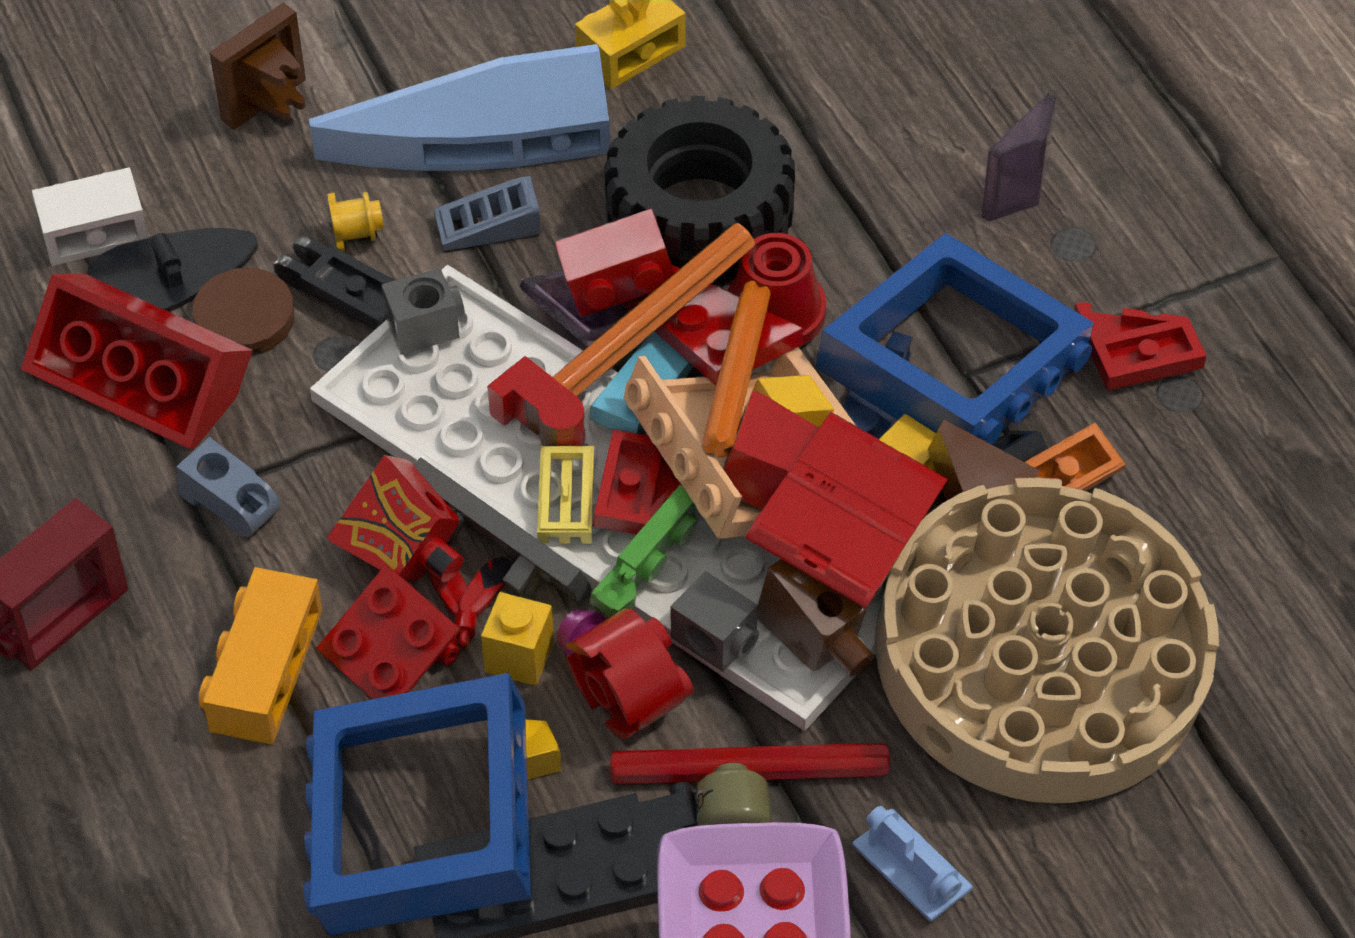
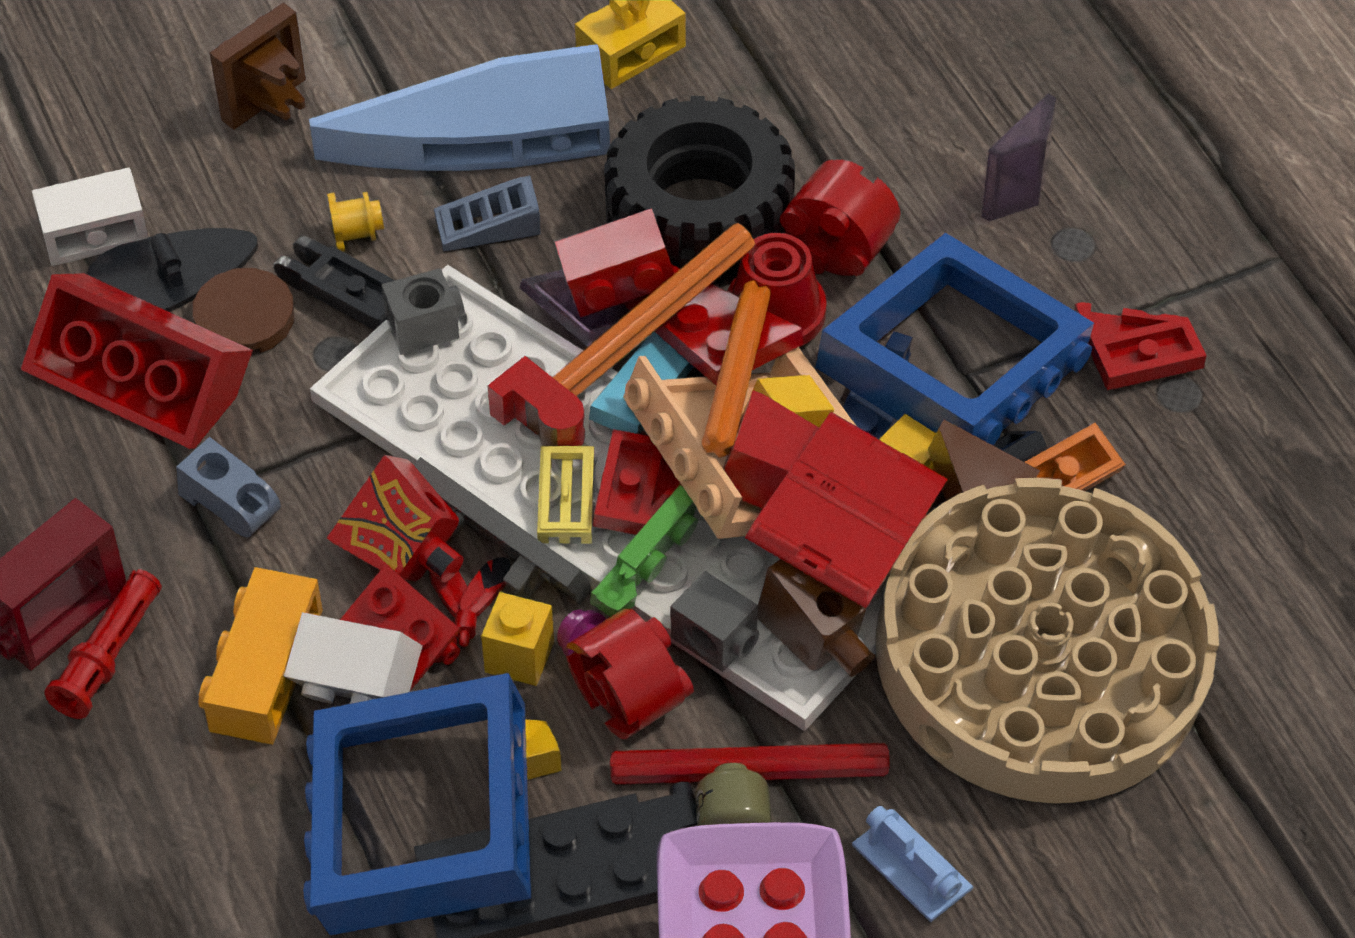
none -> red pin [44,569,162,719]
none -> white brick [284,612,422,704]
none -> red brick [780,159,901,276]

